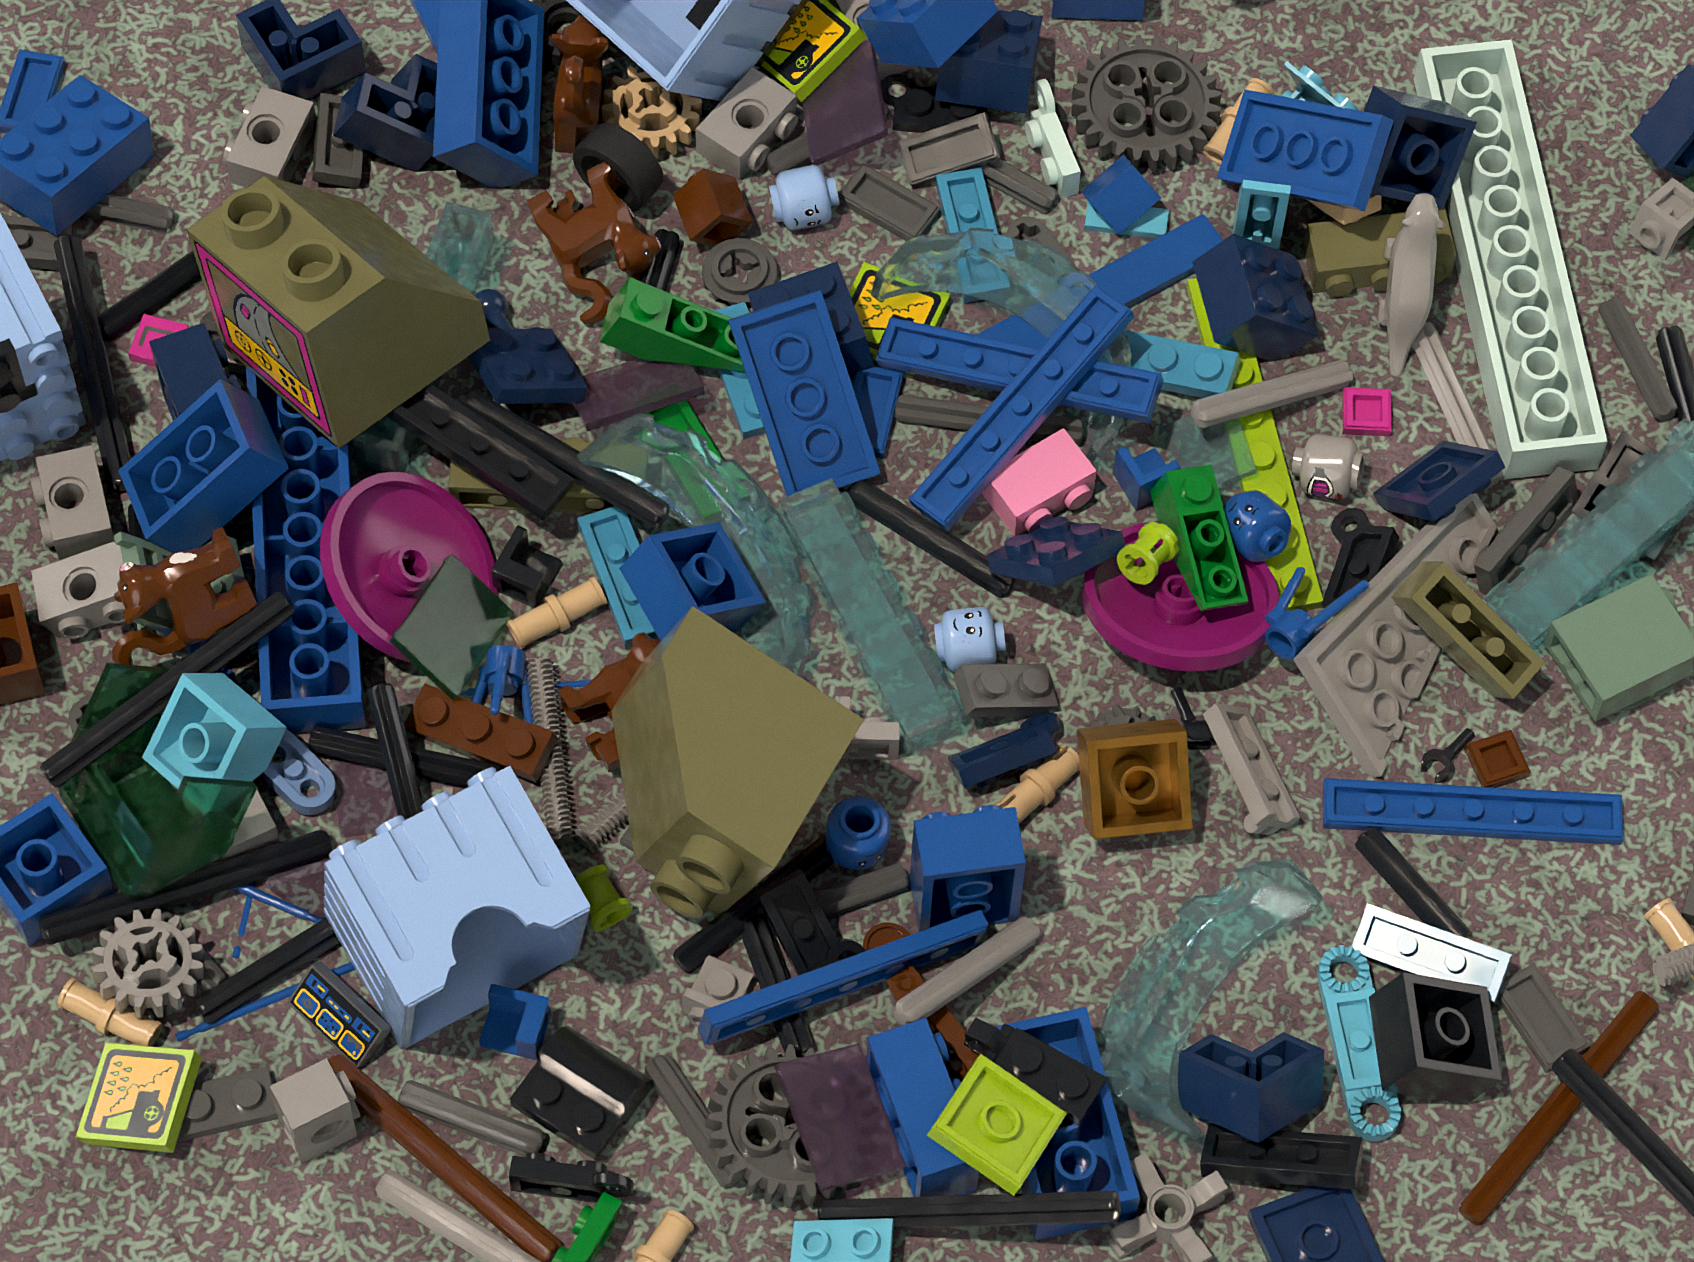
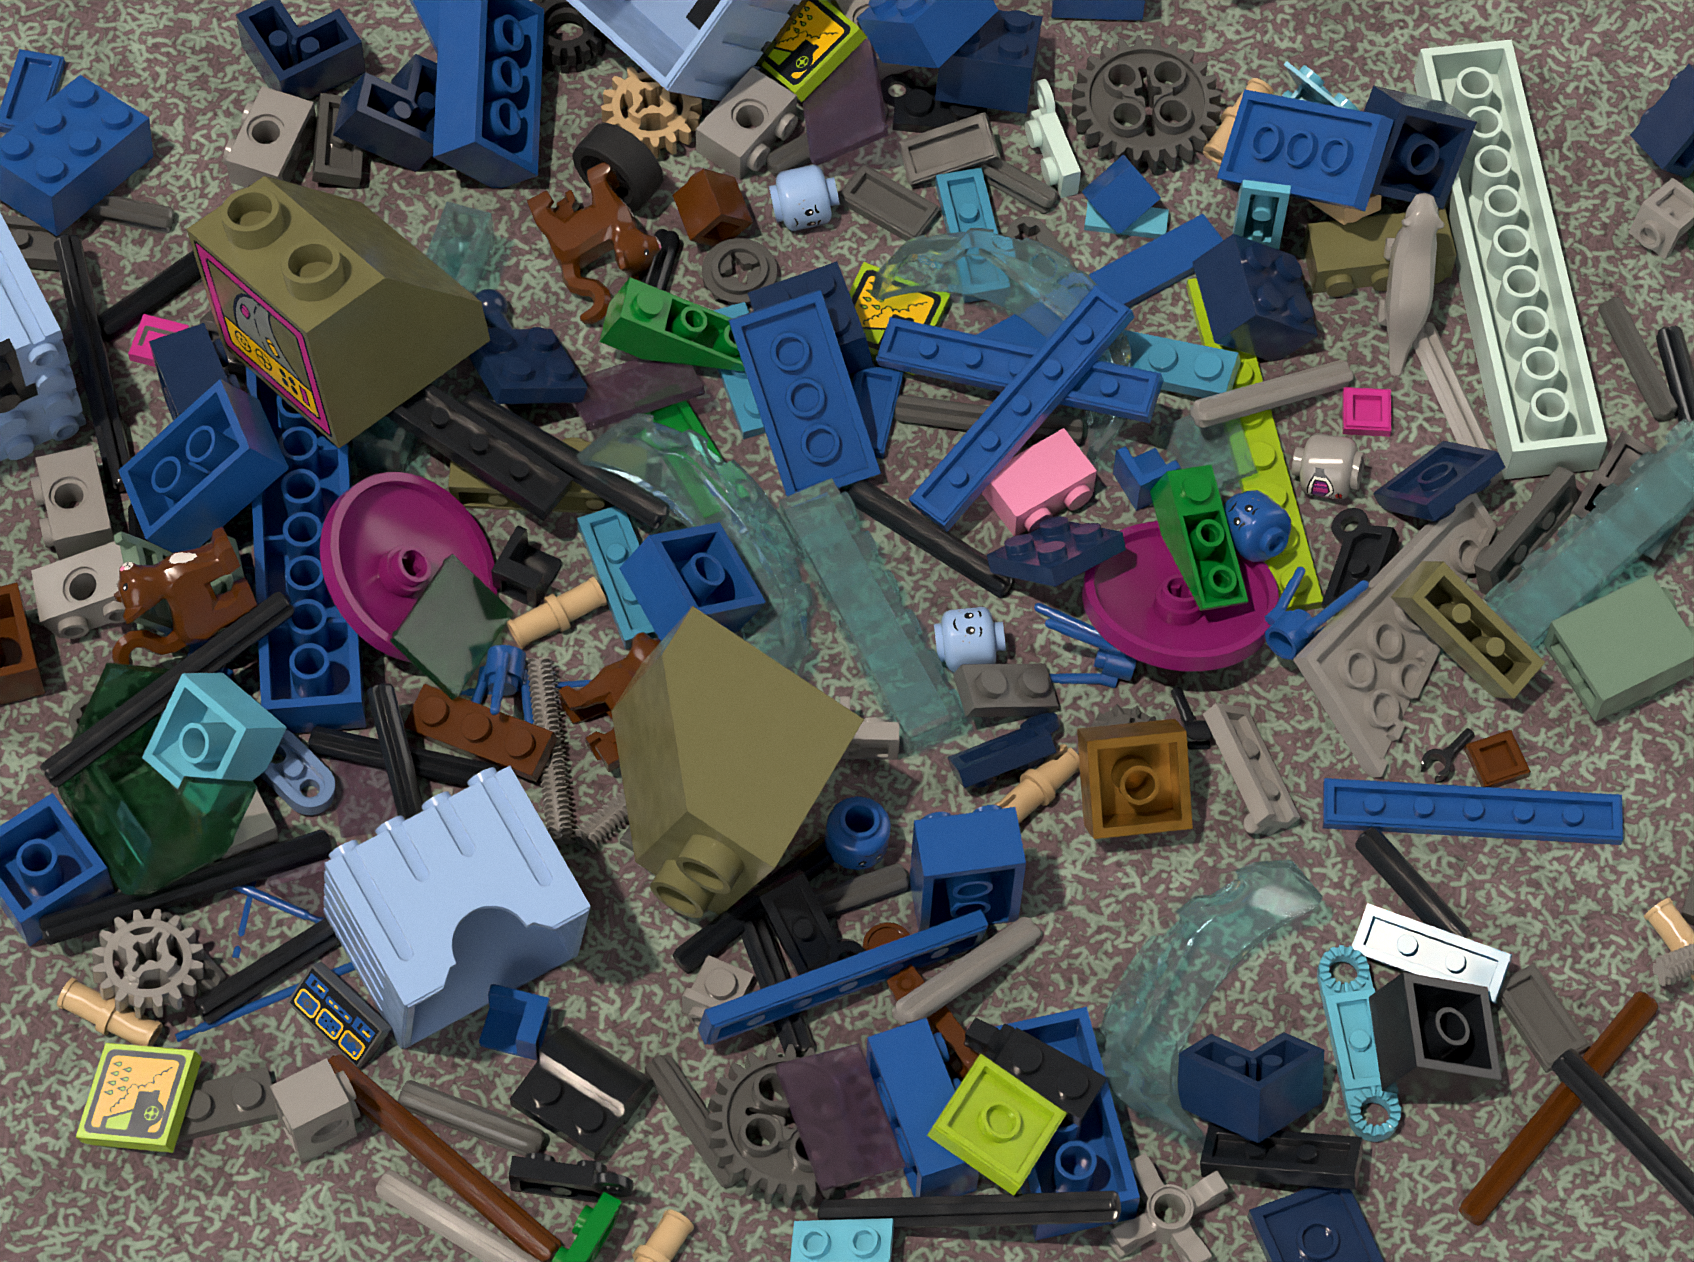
reddish brown animal [551,15,609,153] -> none
lime bush [575,864,633,932] -> none
lime bush [1117,521,1179,585] -> none
none -> blue plant [1034,603,1137,688]

